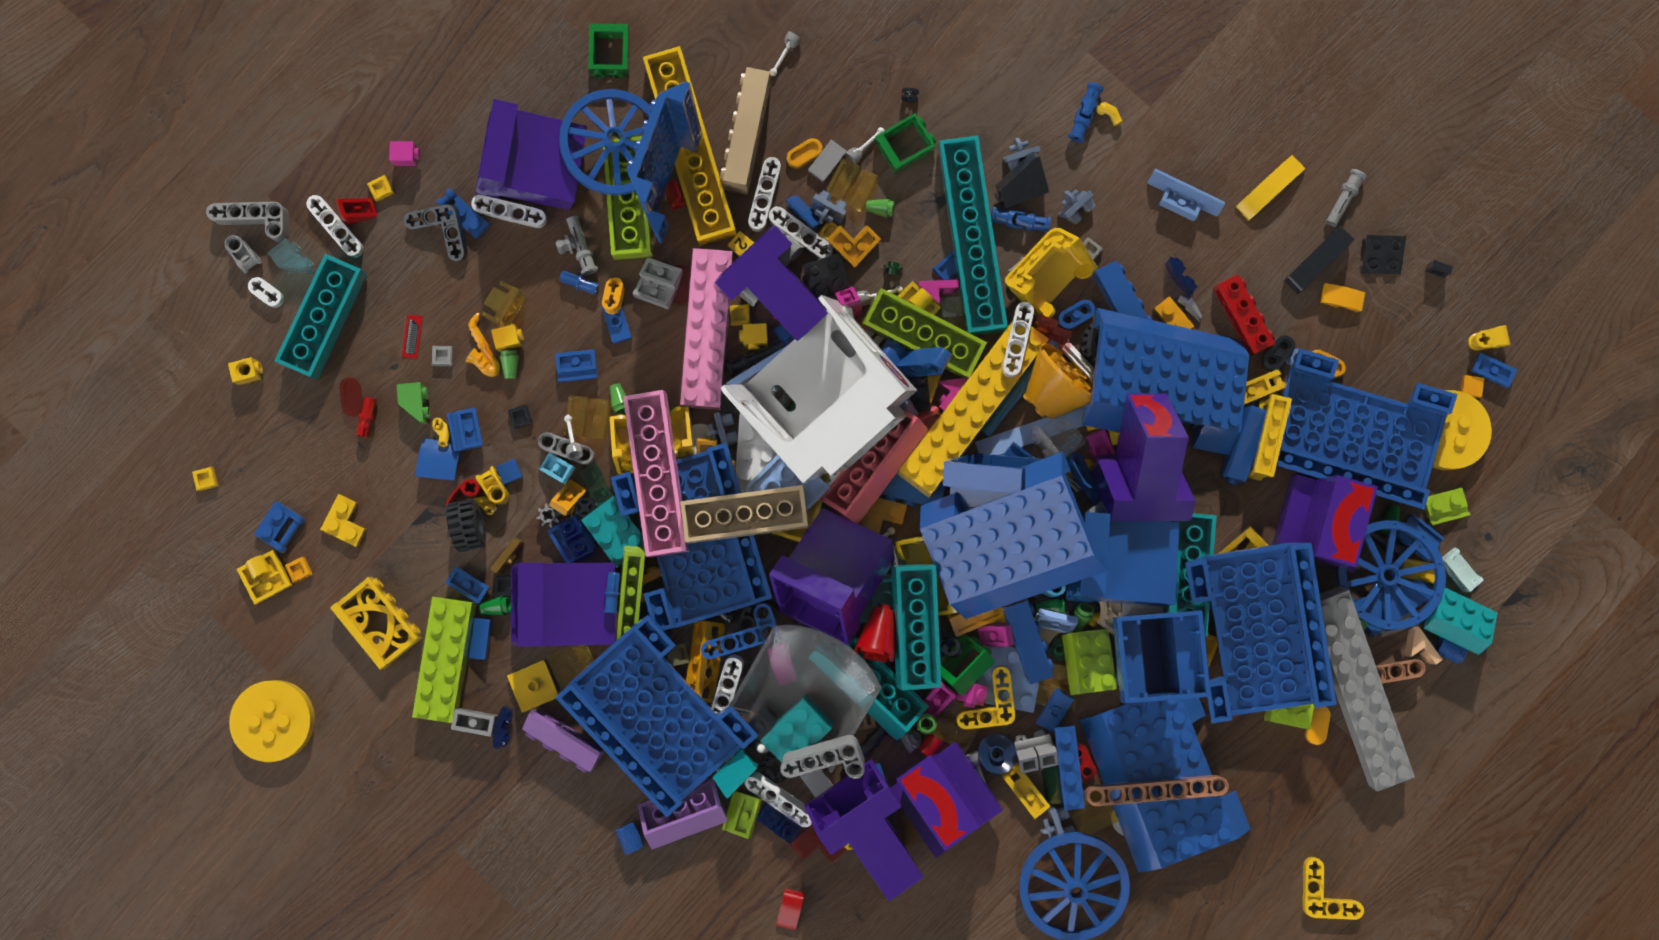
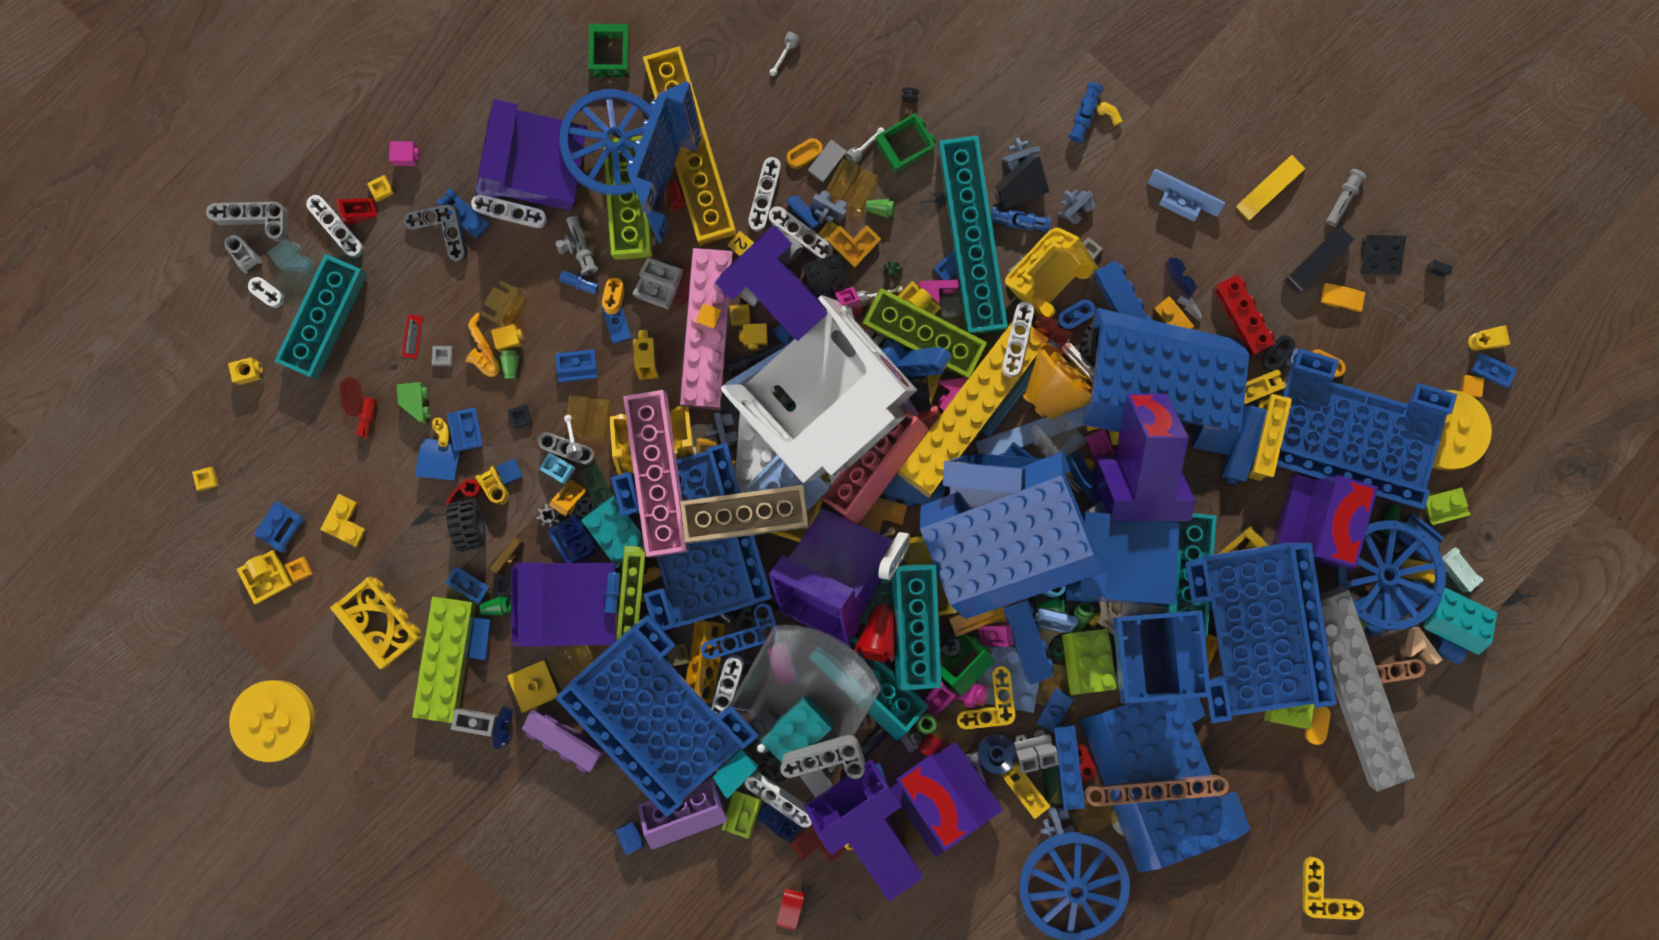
yellow arm [468,496,497,515] -> none
bright green cone [609,383,626,414] -> none
tan brick [720,67,771,195] -> none
none -> yellow torso [633,330,659,380]
none -> light orange tile [696,303,722,330]
none -> white beam [879,532,910,580]

